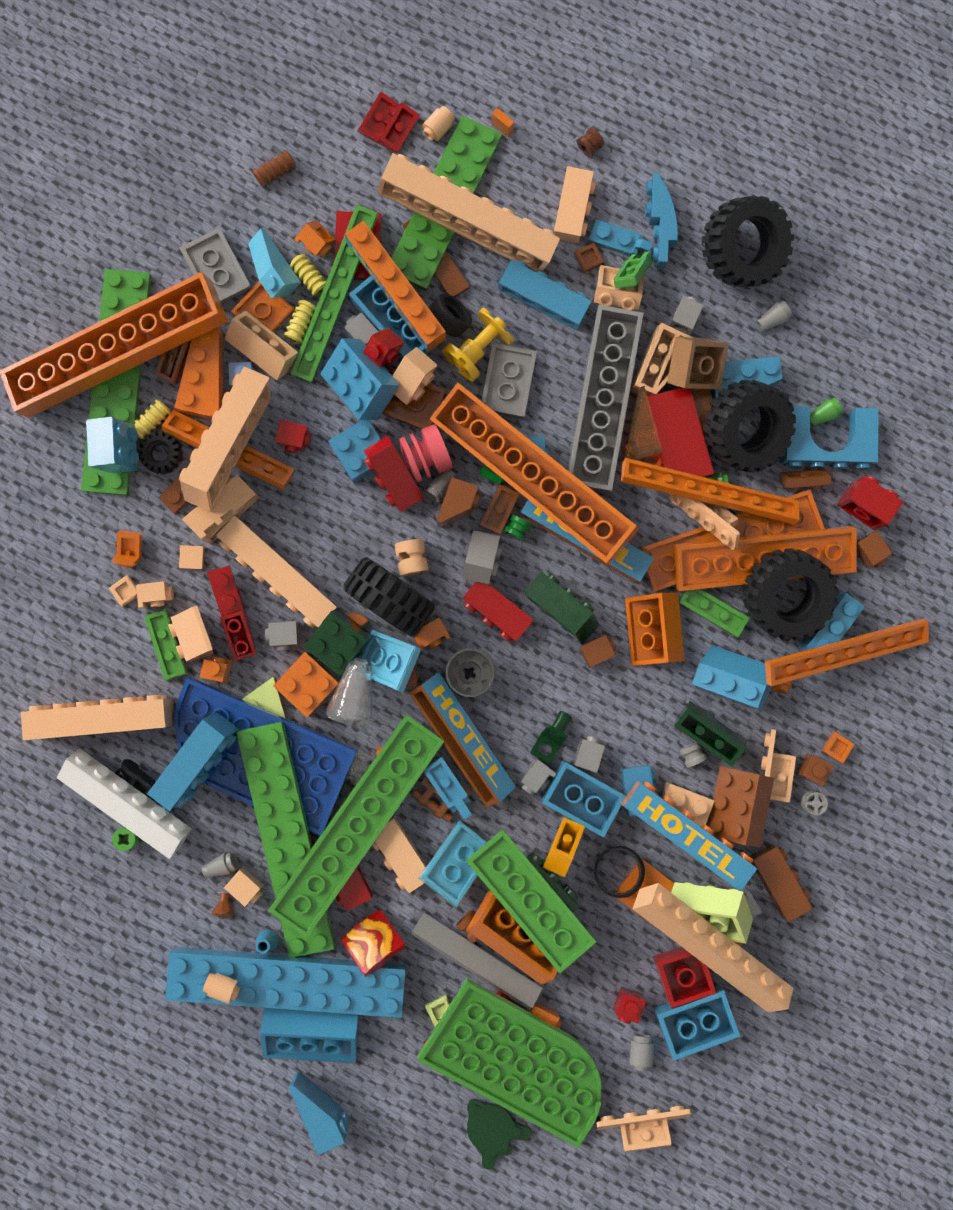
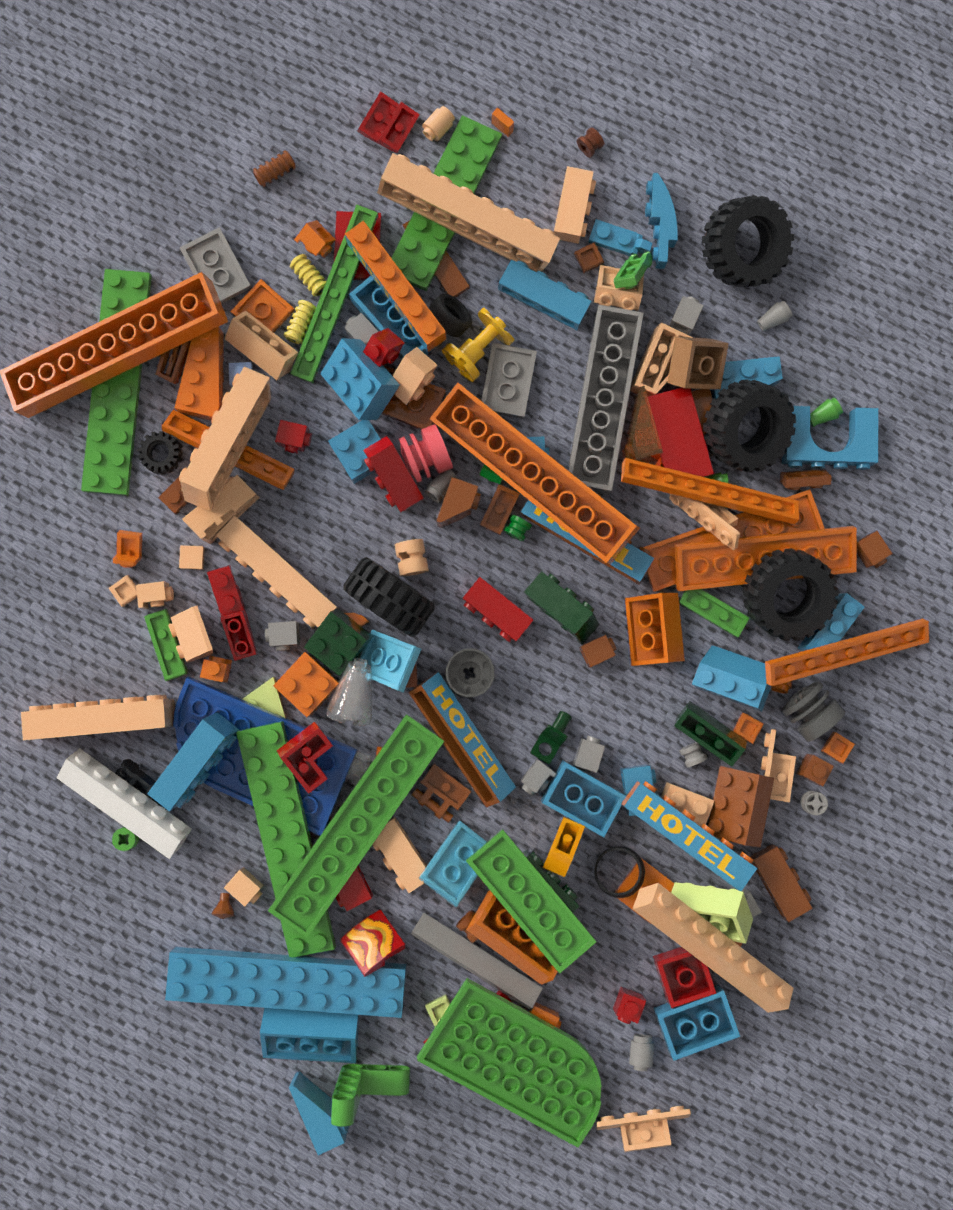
dark azure brick [86,417,139,474] -> none
light yellow piece [134,399,171,441] -> none
light grey cone [202,852,239,878] -> none
light nougat brick [202,973,241,1004] -> none
medium azure slope [248,228,301,299] -> none
dark azure cone [256,929,279,954] -> none
orange brick [414,618,451,649] -> none
dark azure hinge [424,757,472,820] -> none
light grey brick [462,530,502,584] -> none
dark green tile [467,1099,531,1170] -> none
red brick [837,476,904,530] -> none
none -> red brick [277,722,333,794]
none -> bright green beam [331,1064,410,1127]
none -> orange tile [733,713,764,744]
none -> dark grey wheel [781,681,846,742]

